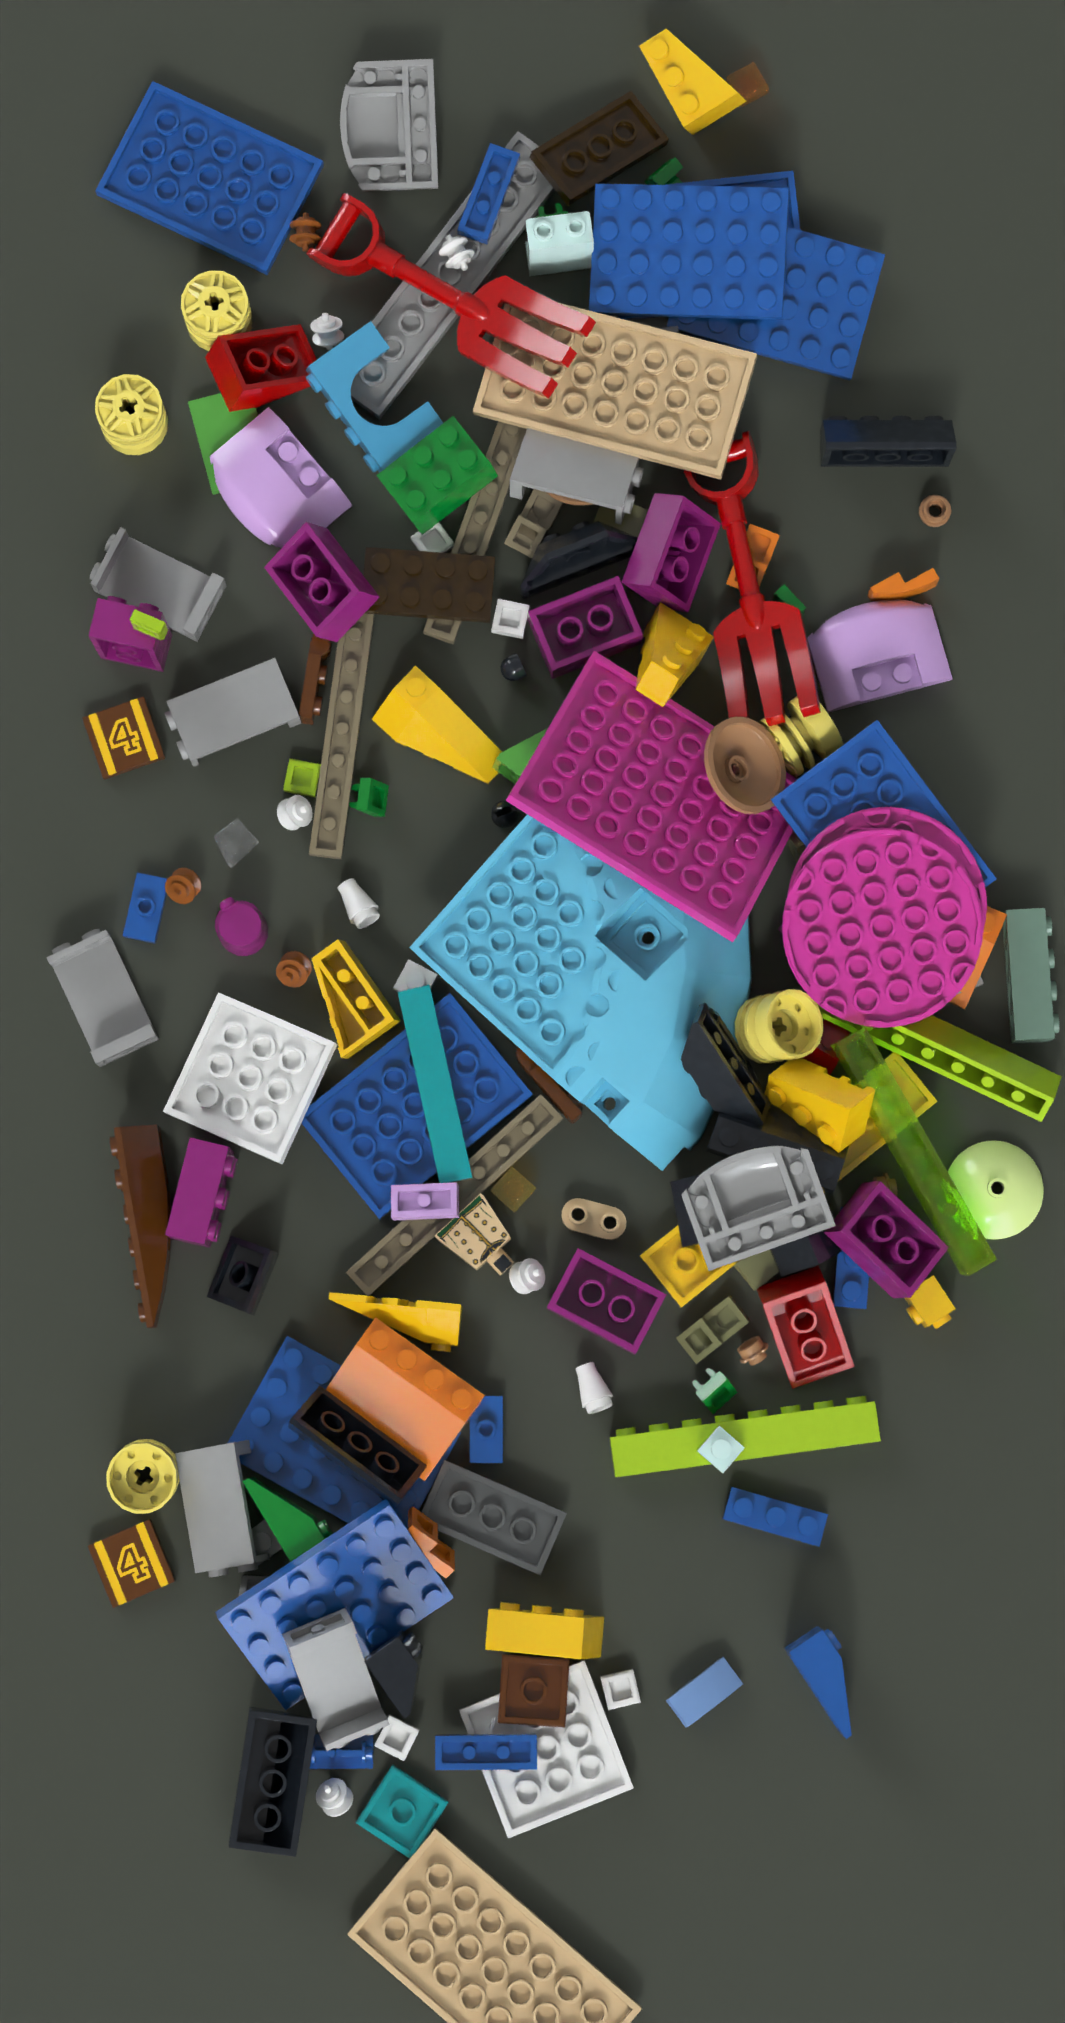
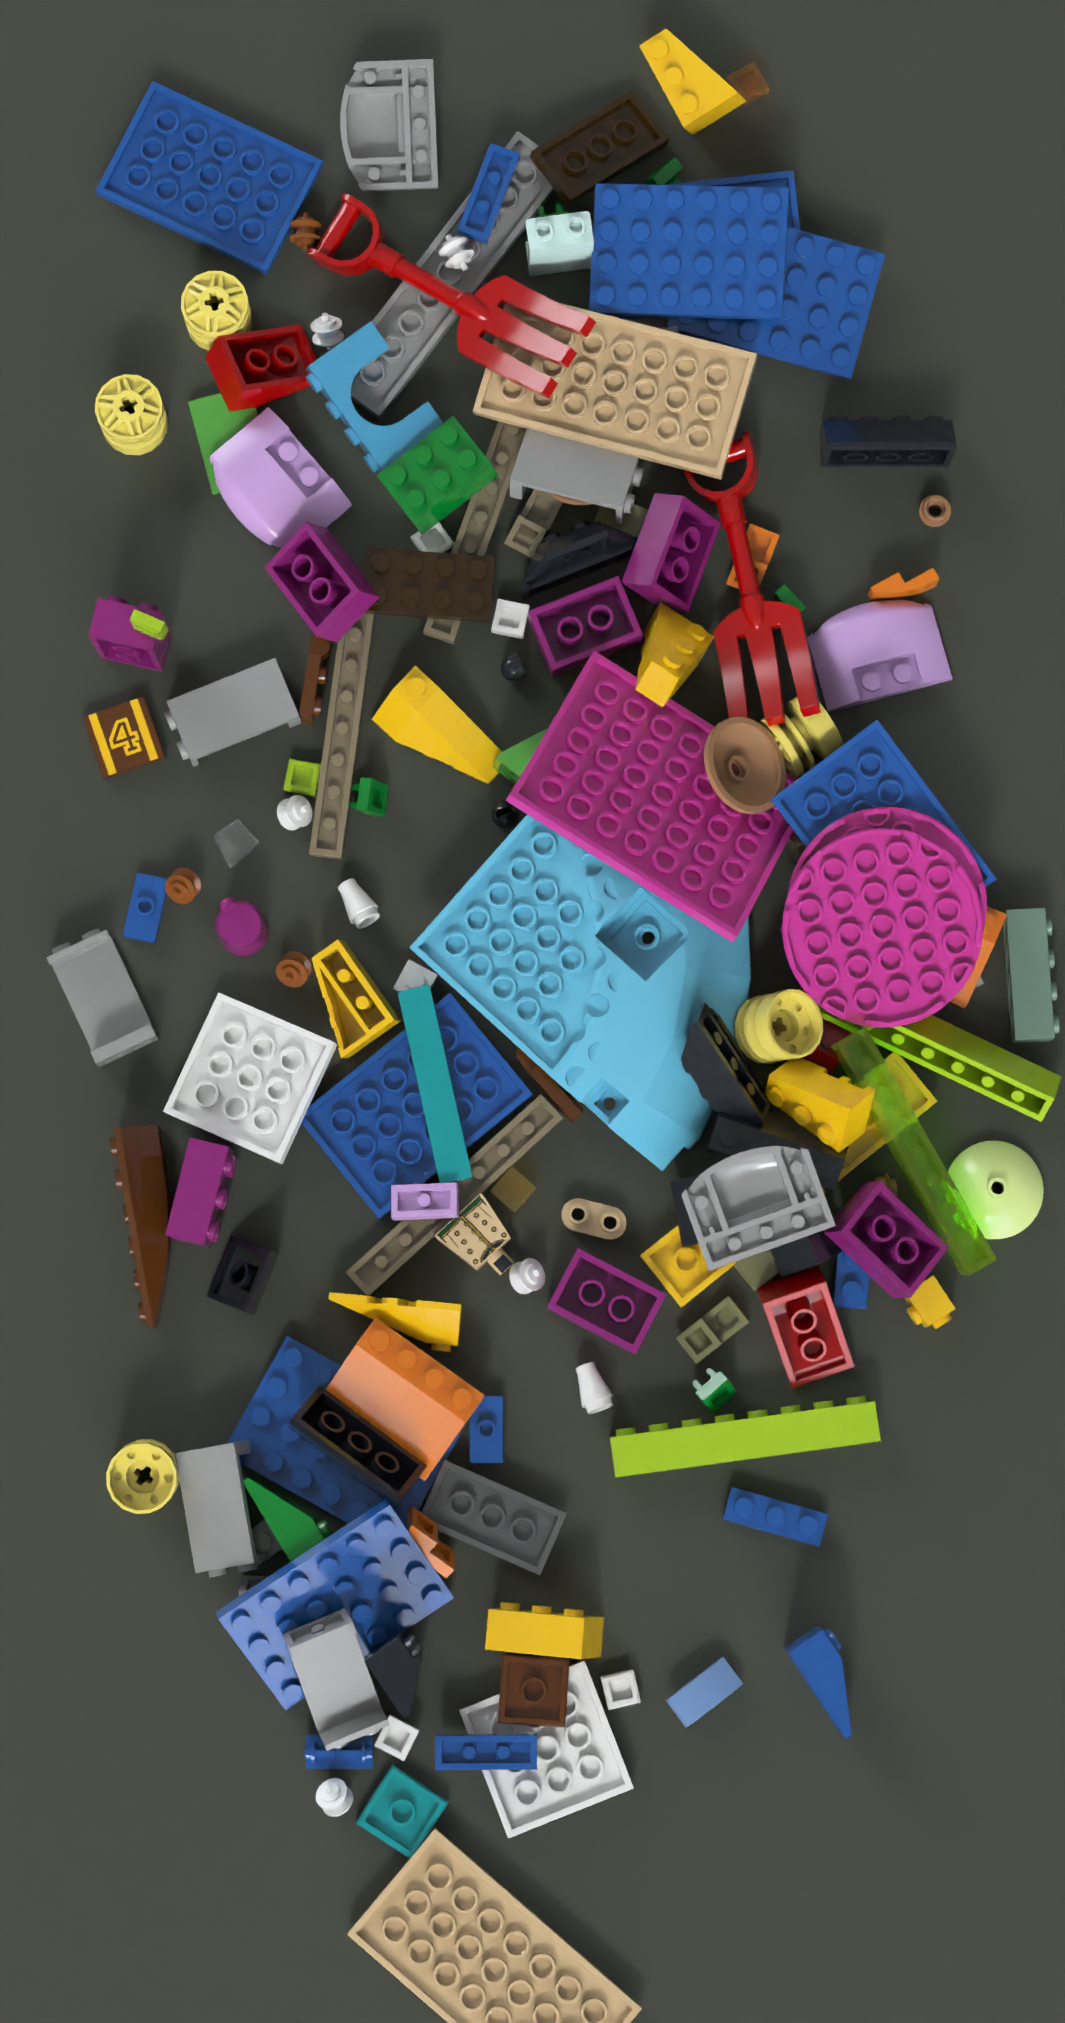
reddish brown tile [88,1519,176,1608] -> none
light grey panel [90,527,227,642] -> none
black slope [228,1707,317,1857] -> none
light aqua plate [697,1426,745,1473] -> none
medium nougat plate [737,1336,769,1366] -> none

